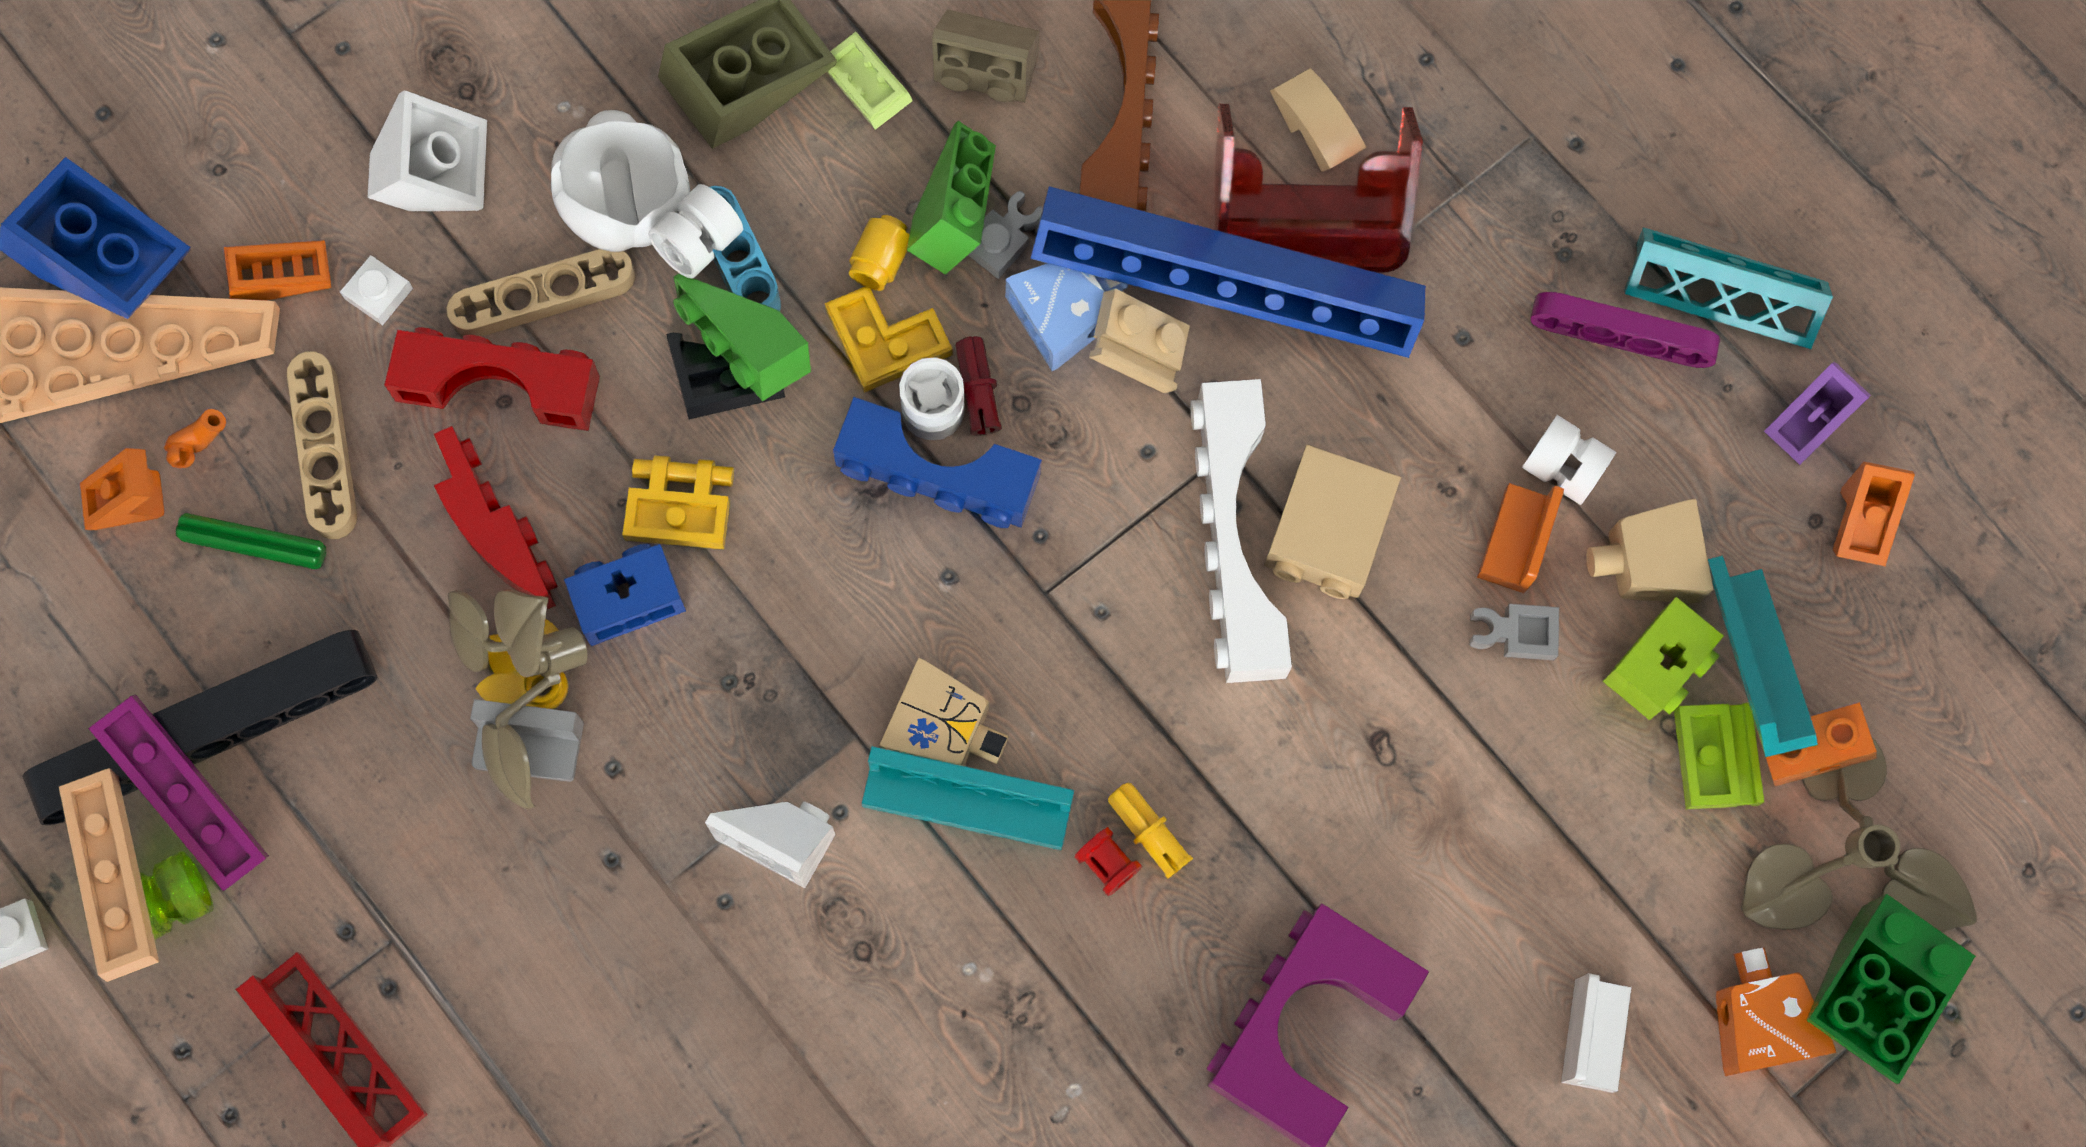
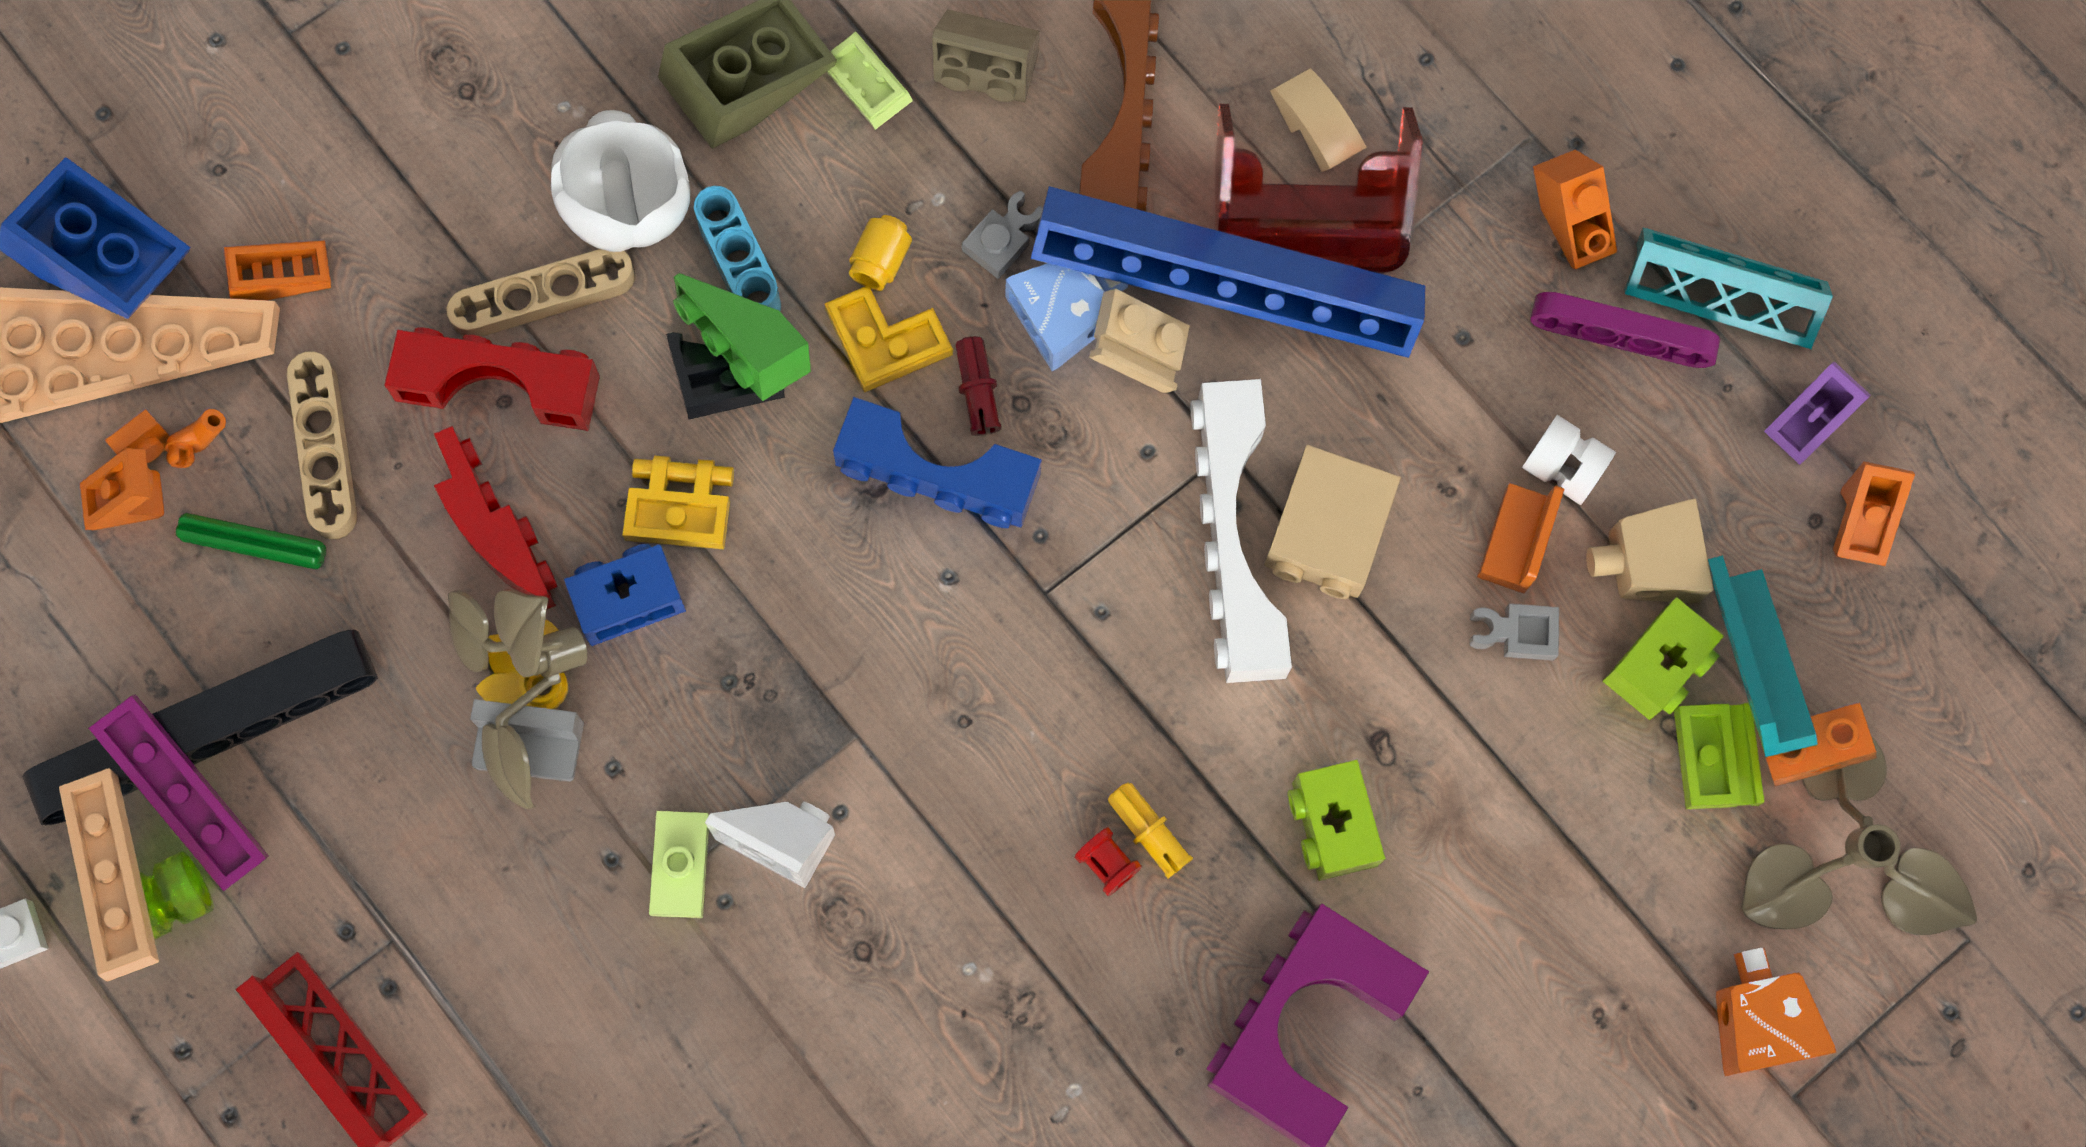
white plate [340,255,413,326] -> none
white slope [368,90,487,211] -> none
white wheel [648,184,743,279] -> none
teal fence [862,746,1074,850] -> none
tan torso [879,658,1009,766] -> none
white wheel [899,357,965,440] -> none
bright green slope [907,121,996,275] -> none
white panel [1561,973,1631,1093] -> none
green slope [1806,894,1976,1085] -> none
none -> orange plate [105,409,170,463]
none -> yellowish green plate [649,811,709,918]
none -> lime brick [1287,759,1386,881]
none -> orange slope [1533,149,1617,269]

